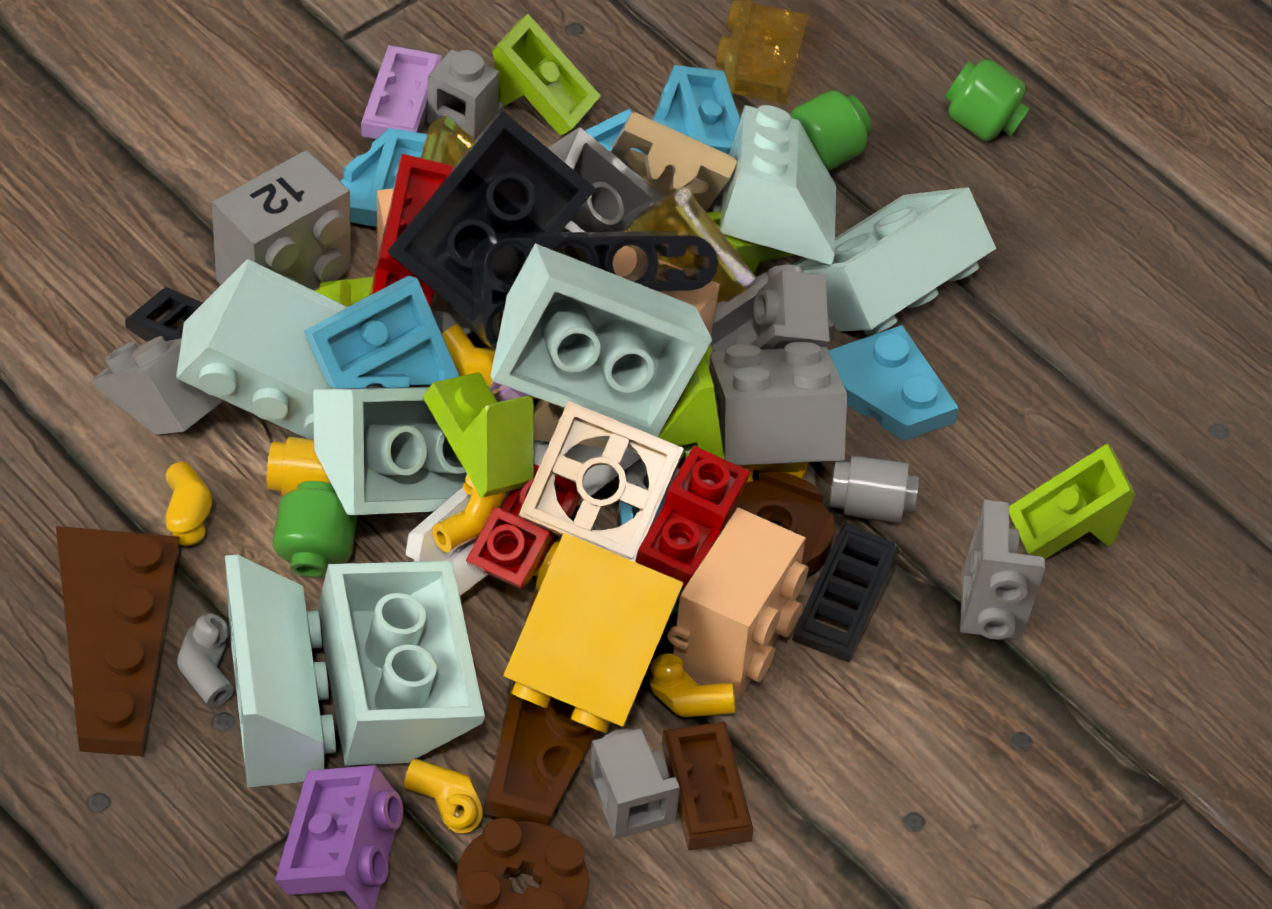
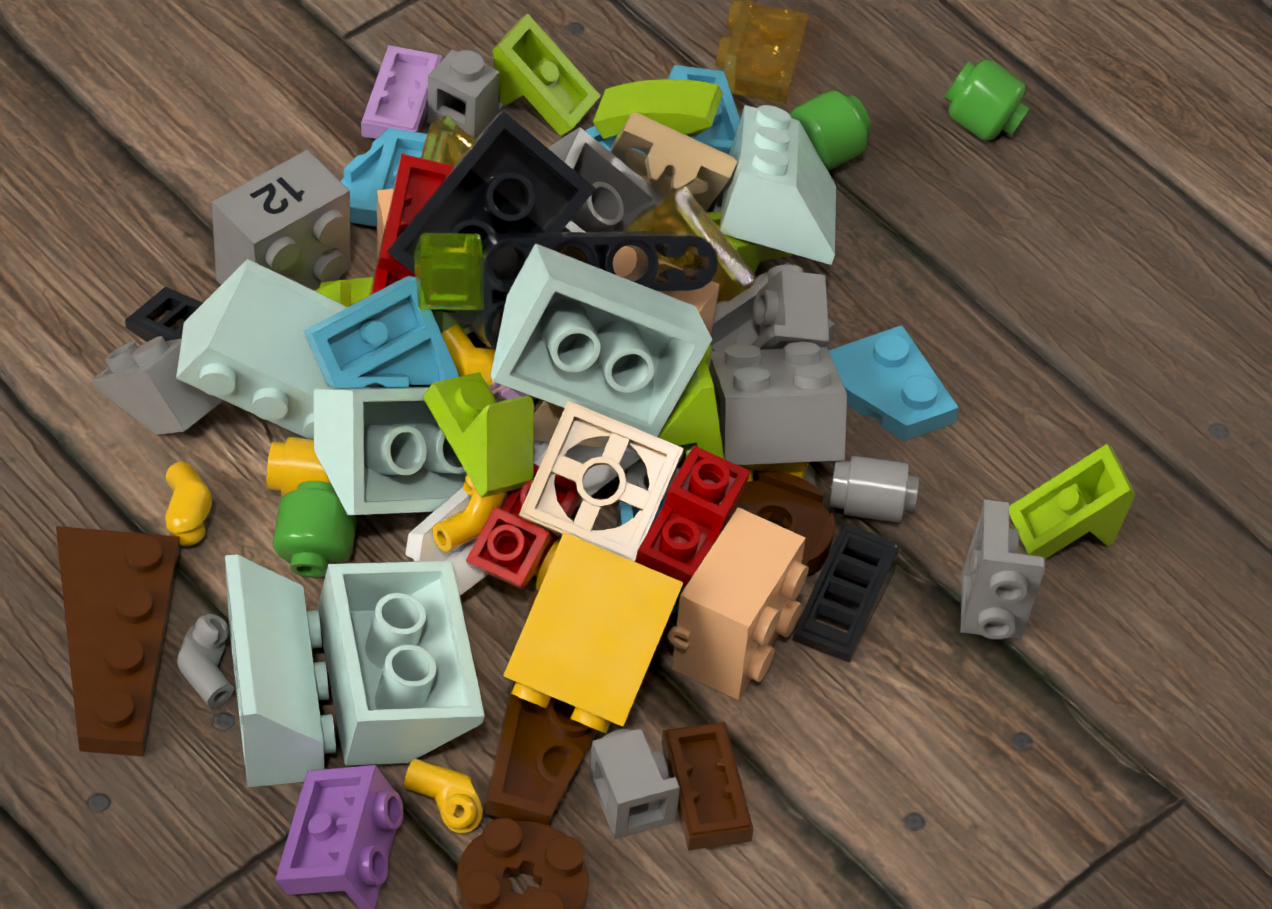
yellow arm [648,654,736,718] -> none
light aqua slope [793,187,996,335] -> none
none -> clear neon green slope [414,233,482,310]
none -> lime slope [593,79,723,139]

